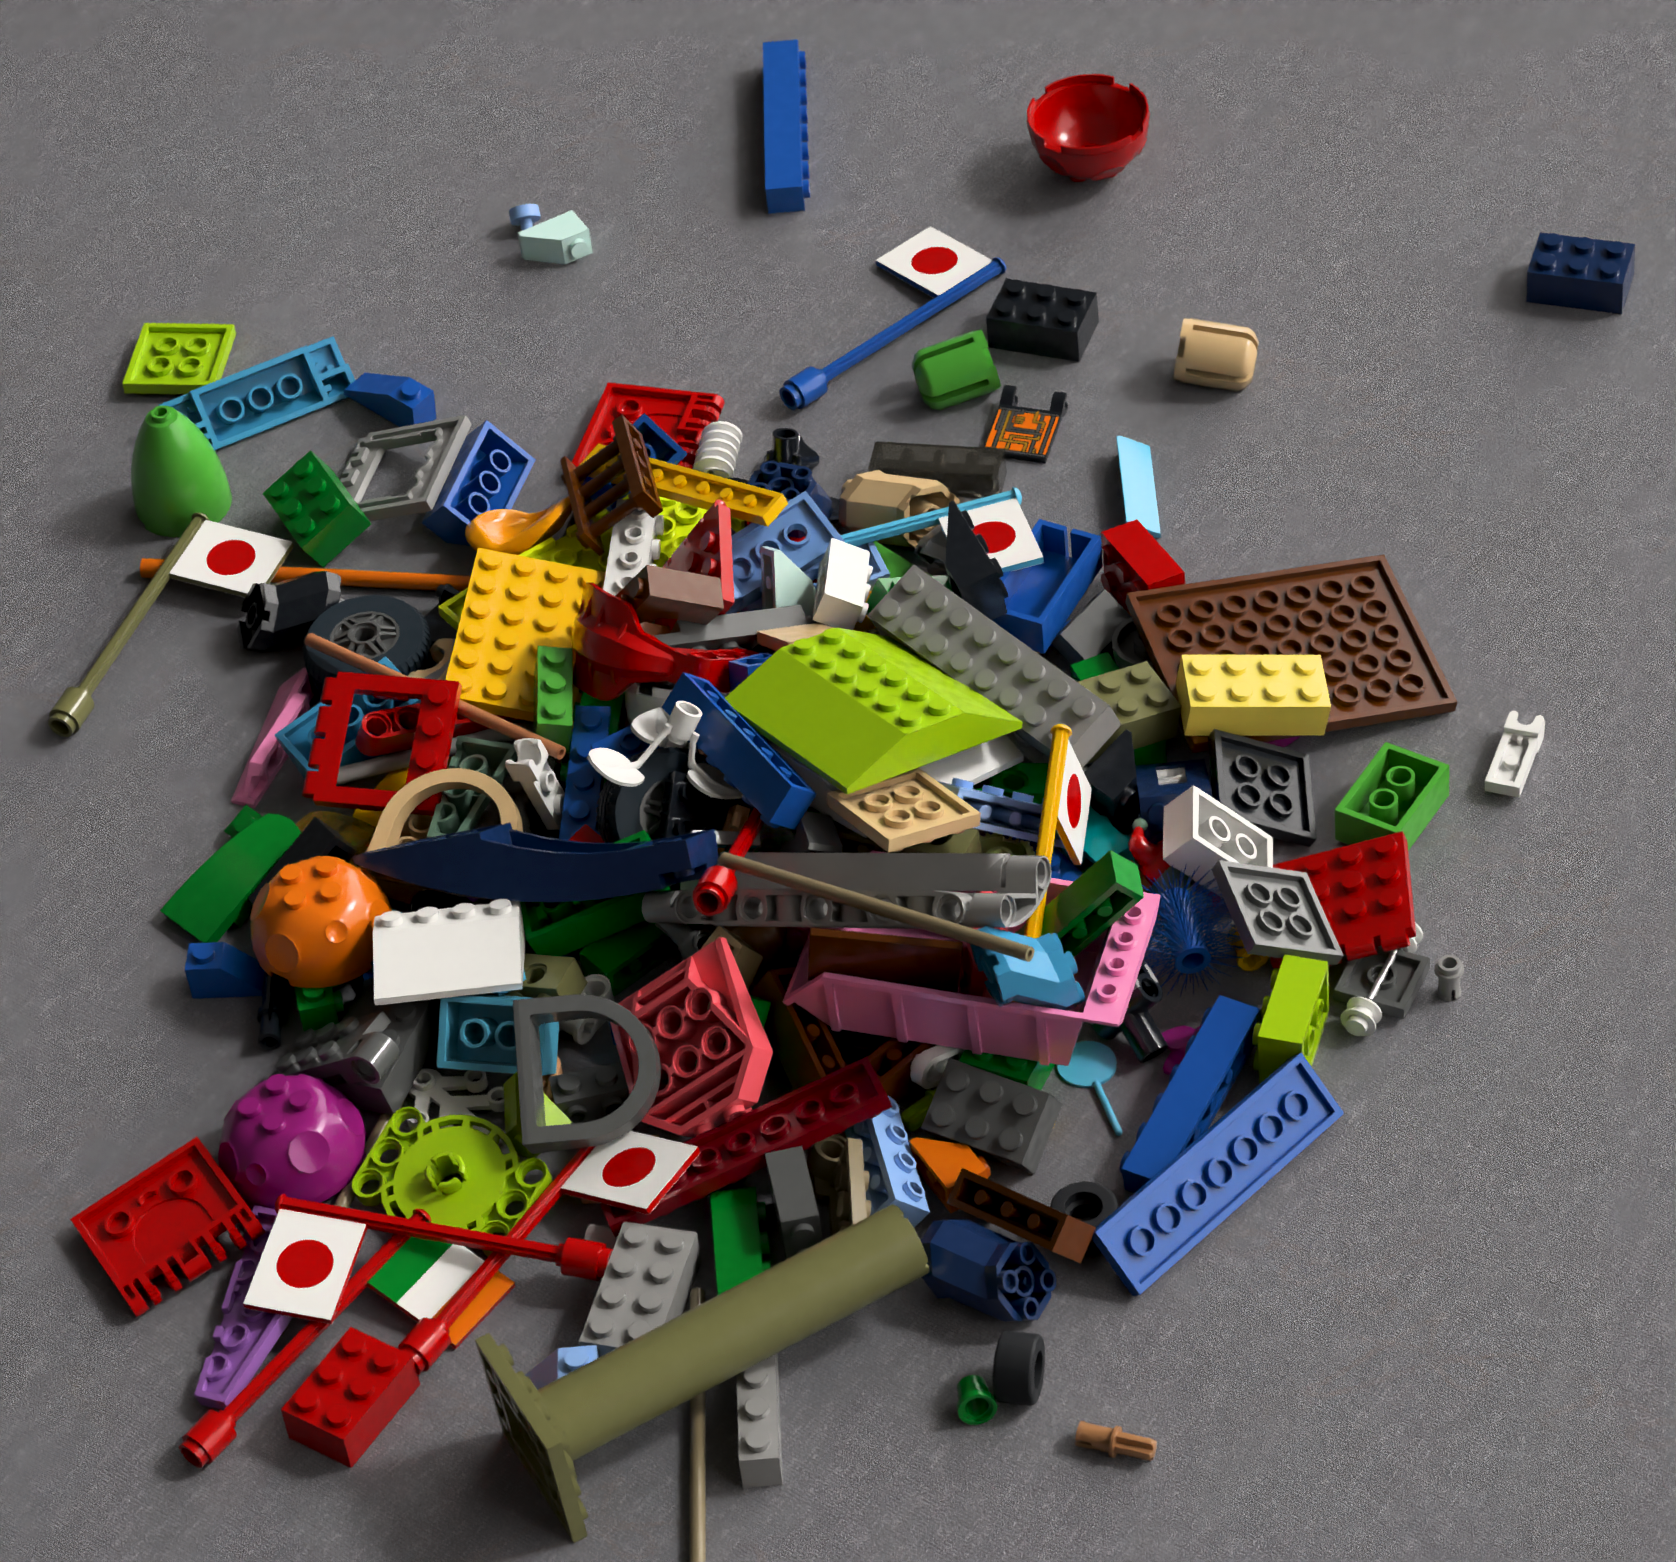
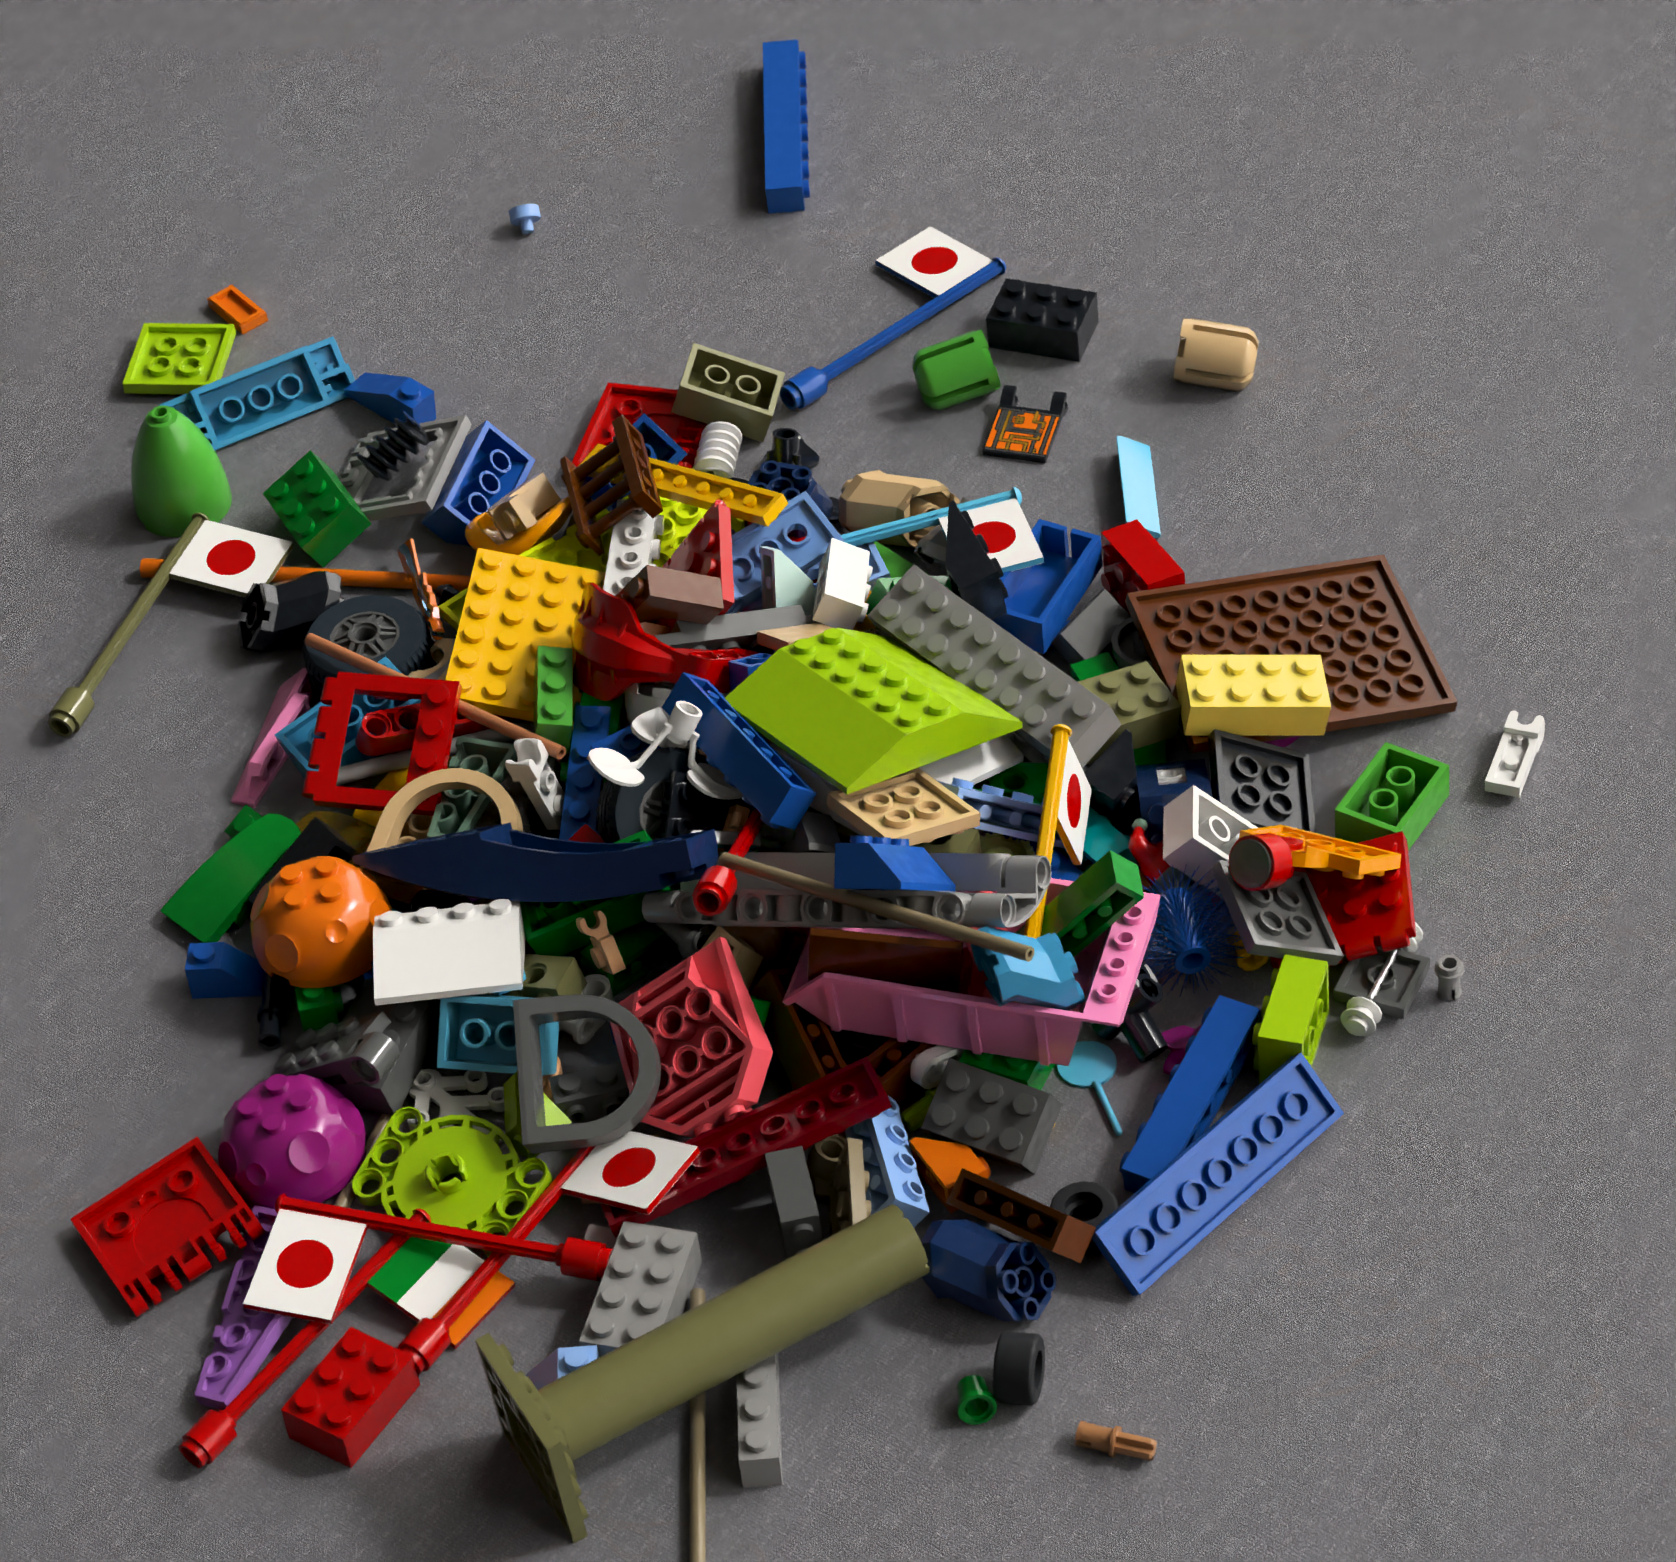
light aqua slope [518,210,593,264] -> none
green brick [710,1187,771,1295] -> none
clear smoke brick [868,441,1007,498] -> none
red rock [1026,74,1150,182] -> none
dark blue brick [1526,232,1635,314] -> none
none -> orange tile [207,285,268,335]
none -> black piece [356,411,429,481]
none -> orange sword [398,538,445,640]
none -> tan arch [486,472,561,540]
none -> light nougat plate [576,909,626,974]
none -> olive brick [671,343,785,442]
none -> blue slope [834,836,956,892]
none -> plate [1229,825,1401,891]

